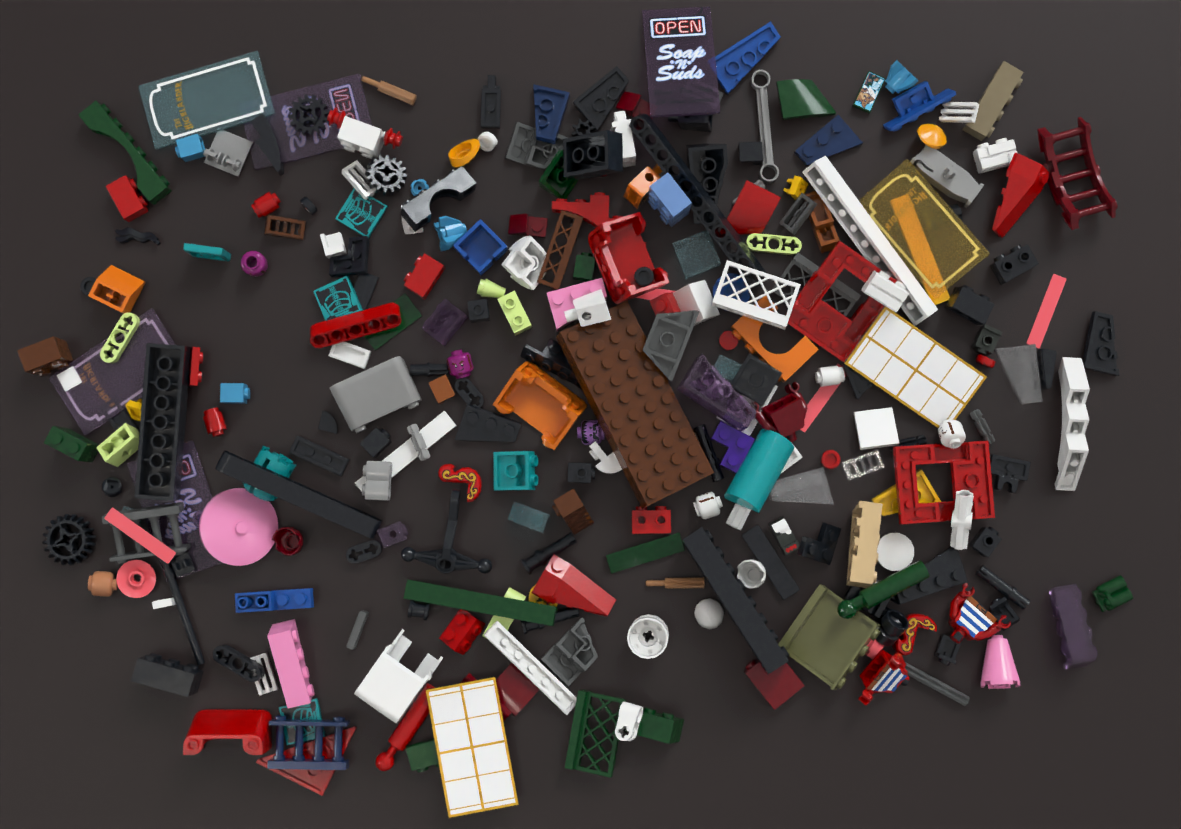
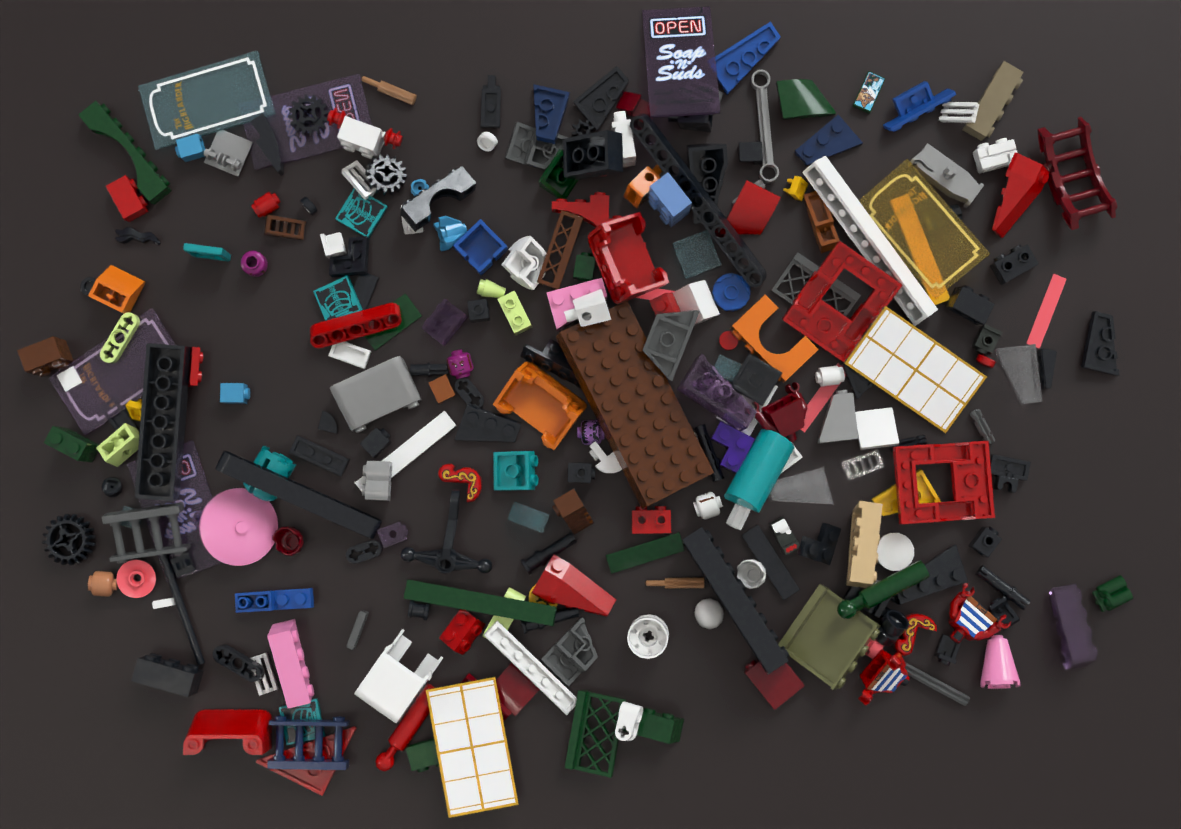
coral sticker [104,507,176,564] -> none
red brick [203,407,227,437] -> none
red brick [404,253,445,300] -> none
light grey axle [407,424,430,461] -> none
light orange hat [448,139,480,167] -> none
dark red slope [508,214,548,238] -> none
black tile [634,267,654,287] -> none
white fence [712,260,801,330] -> none
yellowish green beam [746,233,802,255] -> none
dark grey tile [779,193,818,235] -> none
red tile [820,450,840,469] -> none
white brick [862,270,909,312] -> none
dark azure brick [885,60,918,94] -> none
light orange hat [917,124,947,149] -> none
white head [938,419,966,449] -> none
white piece [950,490,974,550] -> none
white arch [1054,357,1090,491] -> none
none -> light grey slope [817,390,859,444]

